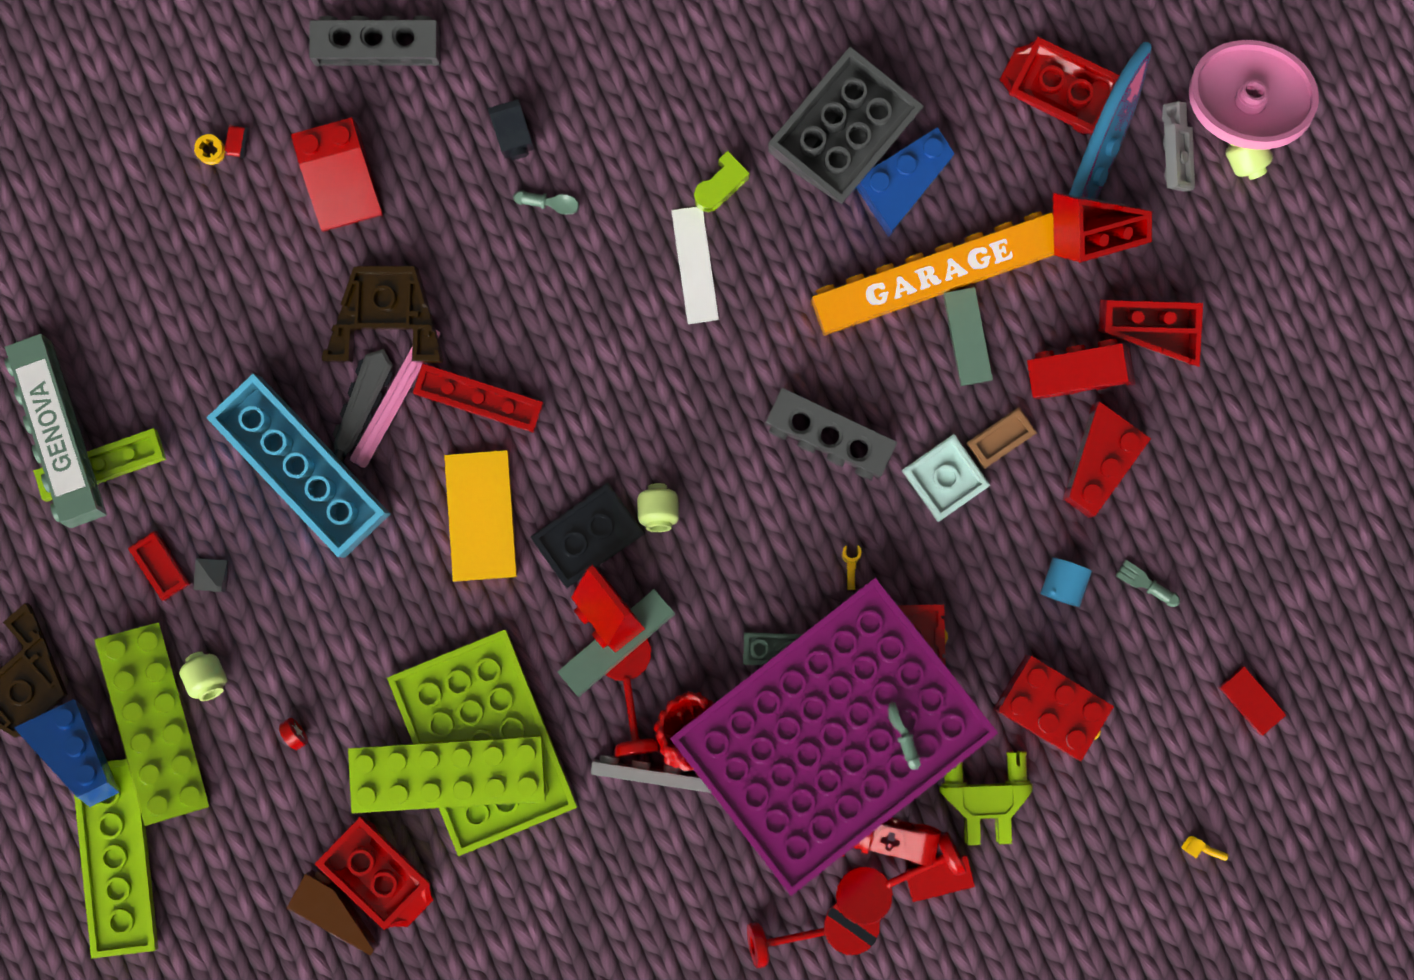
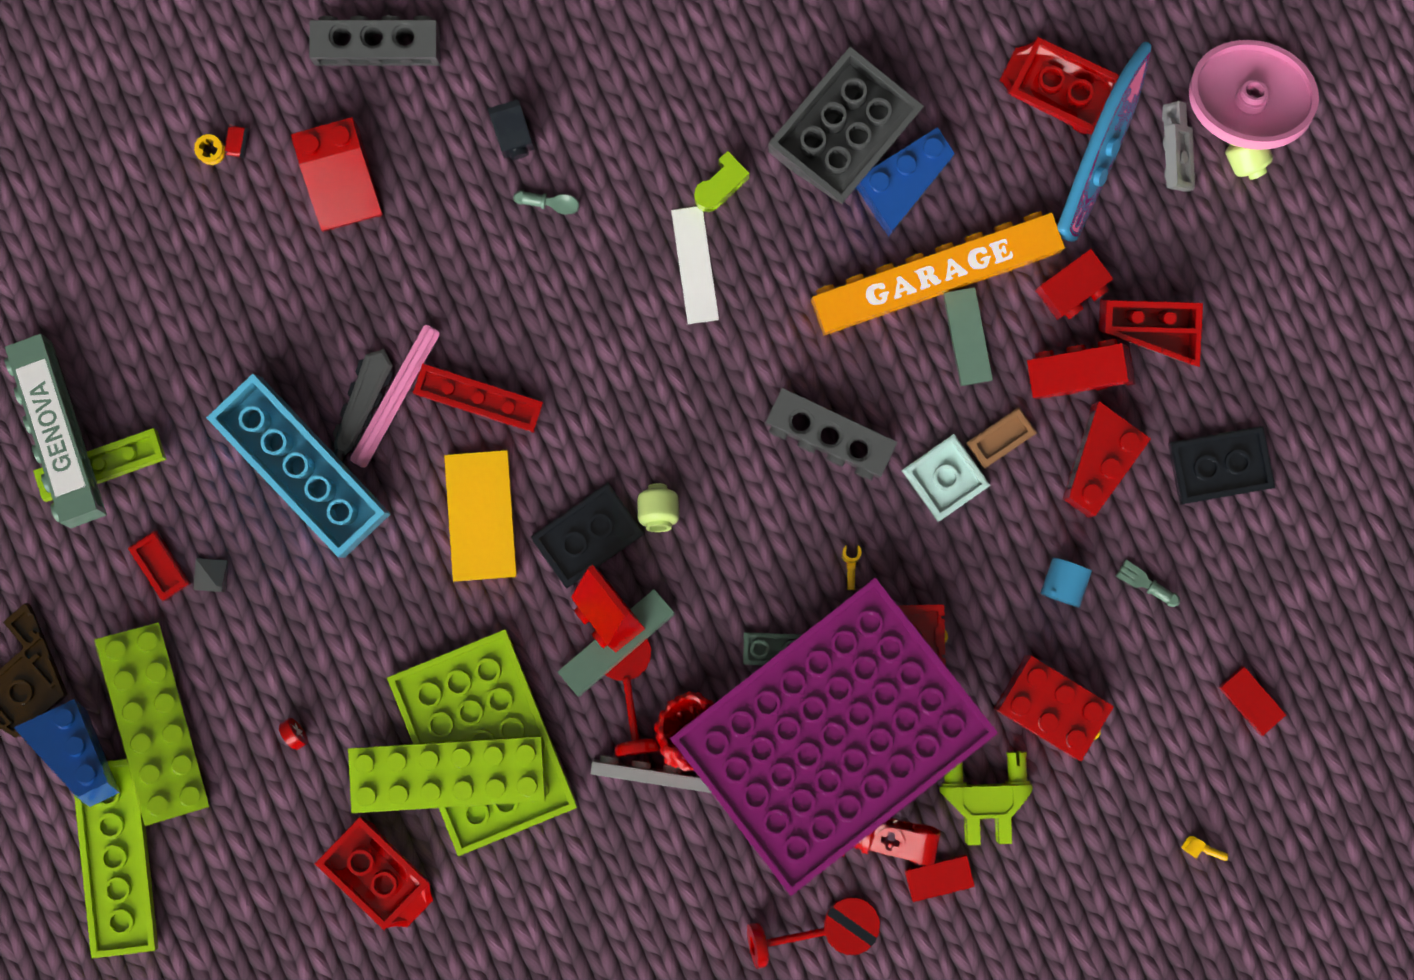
yellowish green head [179,651,227,701] -> none
reddish brown slope [286,869,378,956] -> none
dark brown wing [322,266,444,363] -> none
red piece [836,832,967,925] -> none
sand green piece [888,702,921,770] -> none
red wedge [1053,193,1152,263] -> none
none -> red brick [1035,249,1113,321]
none -> black tile [1168,426,1275,505]

